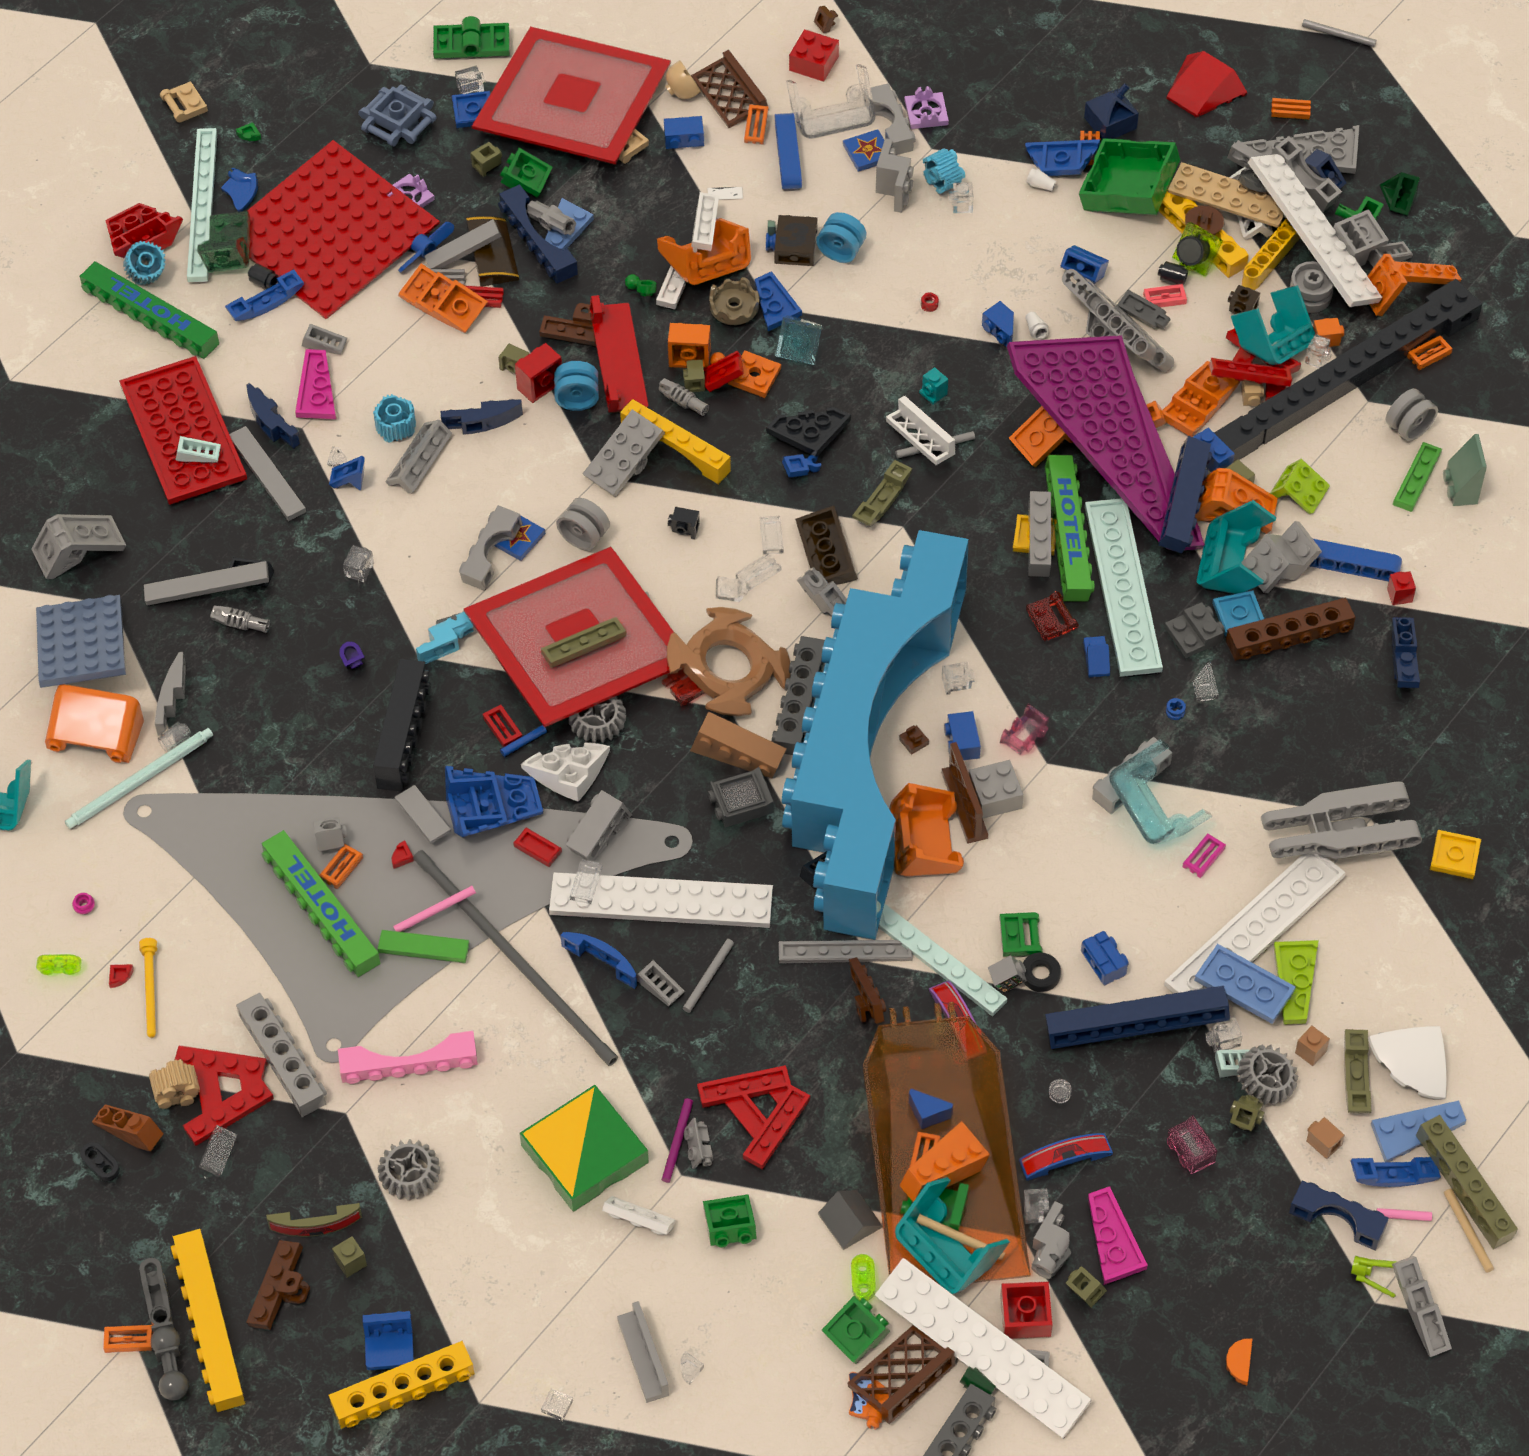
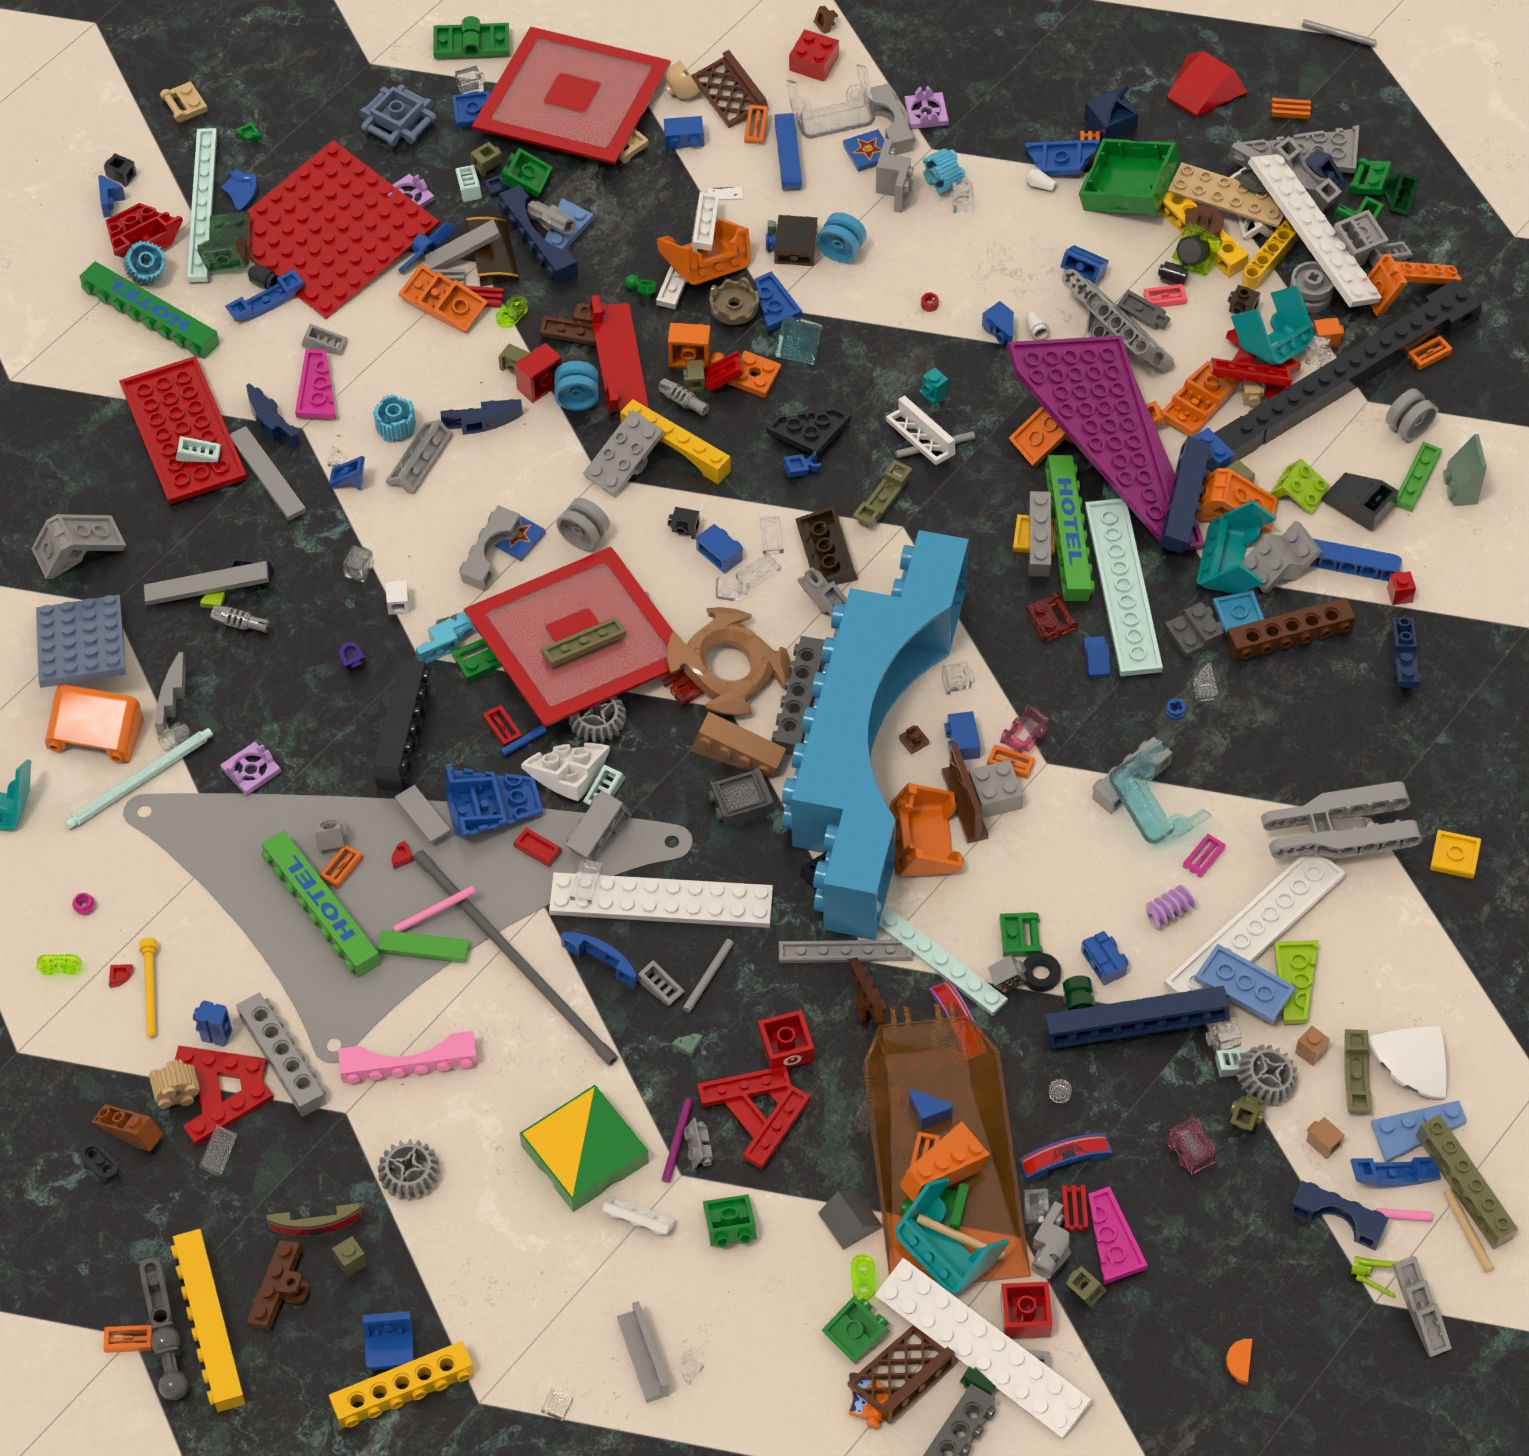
none -> blue slope [98,175,125,218]
none -> black brick [104,153,137,187]
none -> blue brick [193,1000,232,1047]
none -> lime tile [200,590,226,609]
none -> lavender piece [220,742,281,796]
none -> white brick [386,580,409,615]
none -> green plate [450,638,502,682]
none -> light aqua slope [455,165,482,202]
none -> dark blue tile [483,175,509,198]
none -> clear neon green plate [496,295,528,329]
none -> light aqua slope [583,765,625,806]
none -> sand green tile [672,1034,703,1057]
none -> blue piece [696,524,743,574]
none -> red brick [758,1010,814,1069]
none -> orange tile [987,745,1035,779]
none -> red tile [1061,1185,1088,1232]
none -> dark green wheel [1063,975,1096,1010]
none -> lavender piece [1146,885,1195,929]
none -> black slope [1321,472,1399,531]
none -> green plate [1348,158,1392,195]

